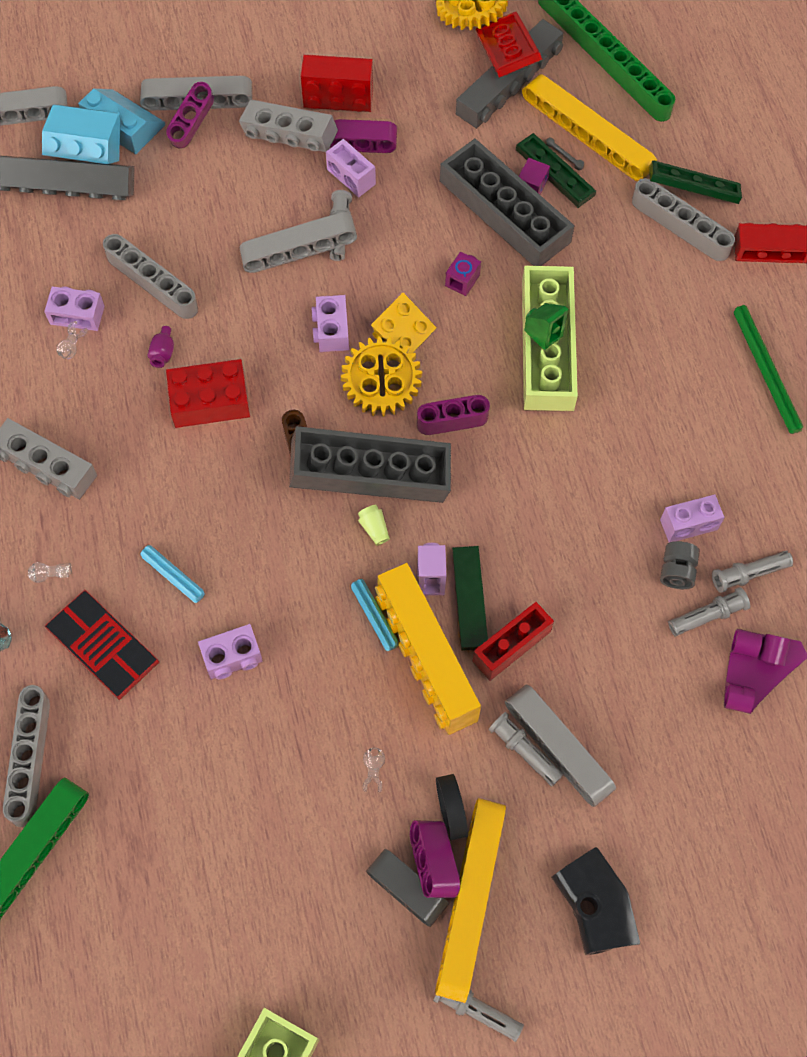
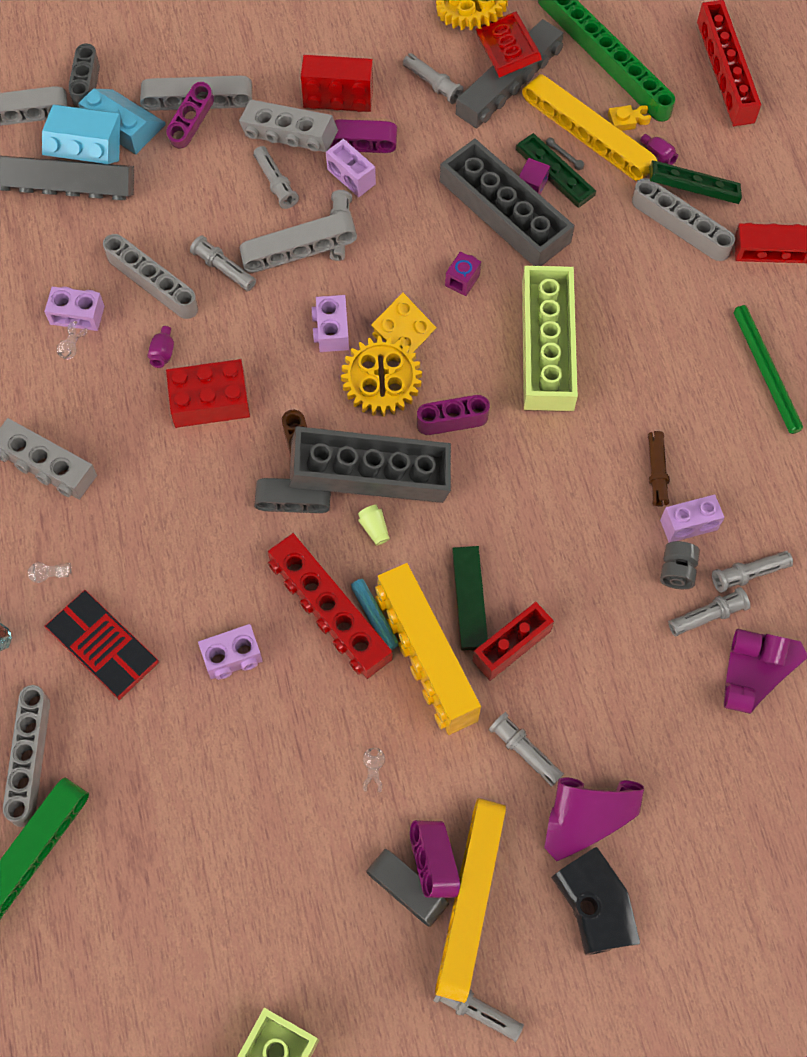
medium azure axle [140,545,205,603] -> none
lavender brick [417,543,446,595] -> none
black tyre [436,774,468,841] -> none
light grey beam [505,684,616,807] -> none
green slope [524,303,569,350] -> none
none -> dark grey beam [68,43,100,108]
none -> light grey pin [190,235,256,291]
none -> light grey pin [253,146,299,209]
none -> dark grey beam [254,478,331,513]
none -> red brick [268,533,393,679]
none -> light grey pin [403,53,464,104]
none -> magenta panel [544,777,644,862]
none -> yellow plate [608,105,651,131]
none -> magenta plant [640,134,678,165]
none -> reddish brown pin [648,431,670,507]
none -> red brick [697,0,761,127]

